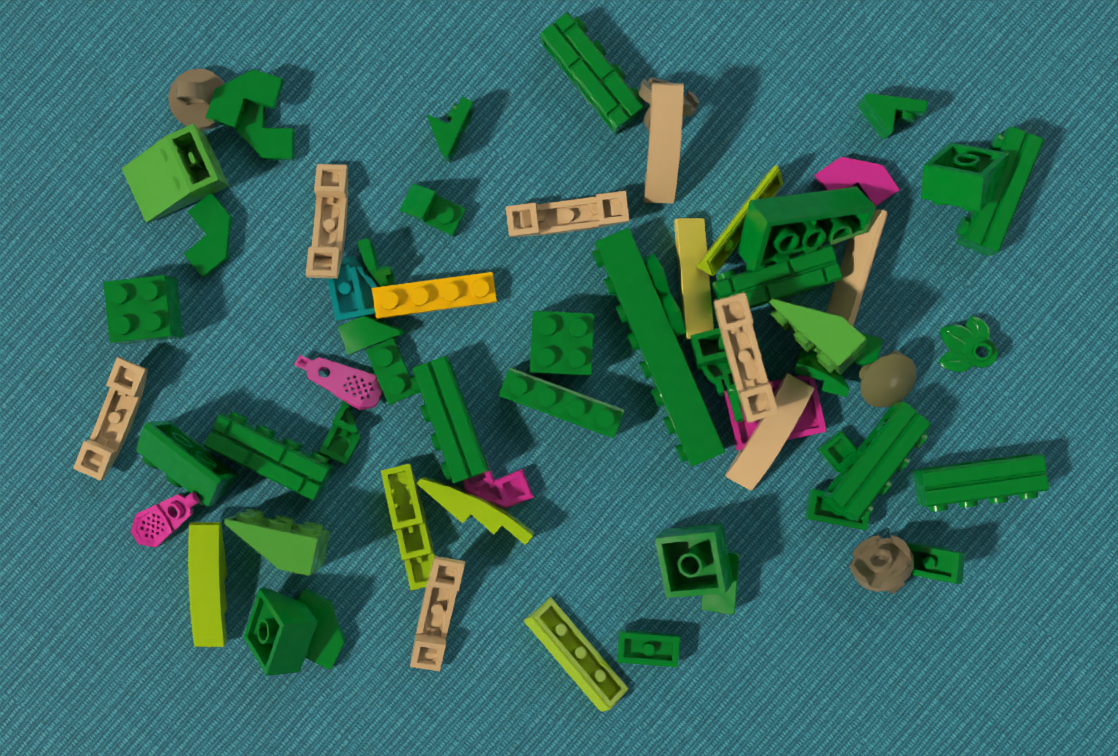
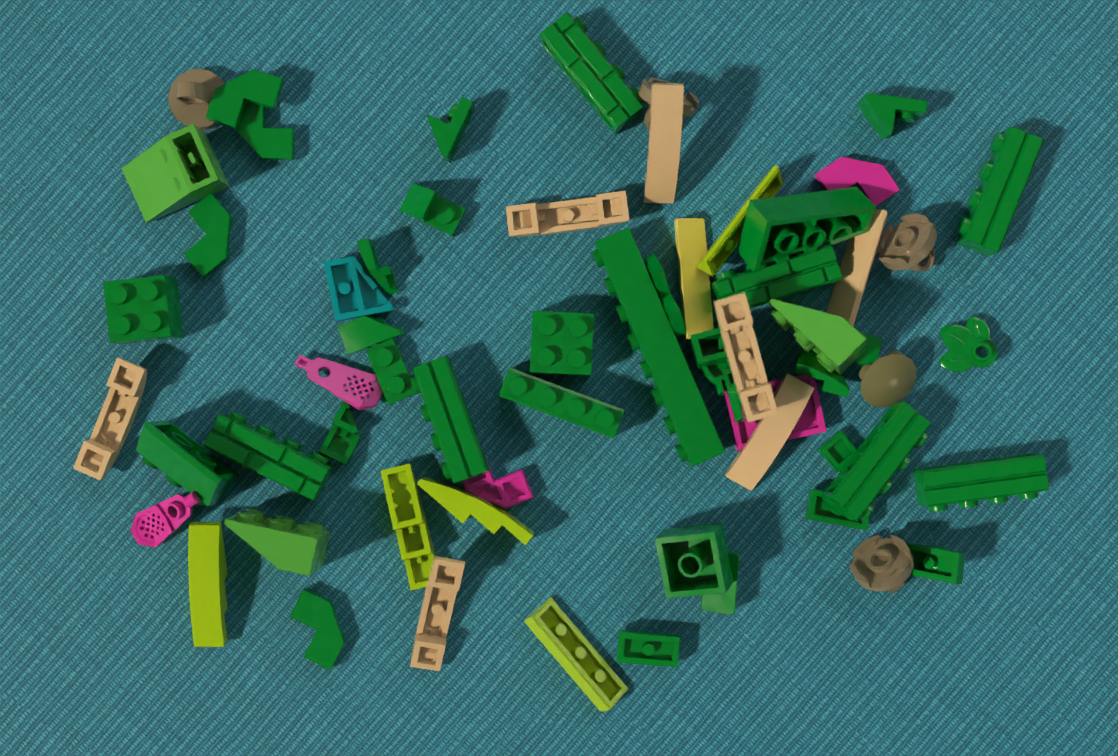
green slope [243,587,317,676] -> none
tan slope [306,164,348,278] -> none
yellow plate [372,272,497,319] -> none
green slope [921,142,1010,212] -> none
none -> dark tan tile [876,213,937,271]

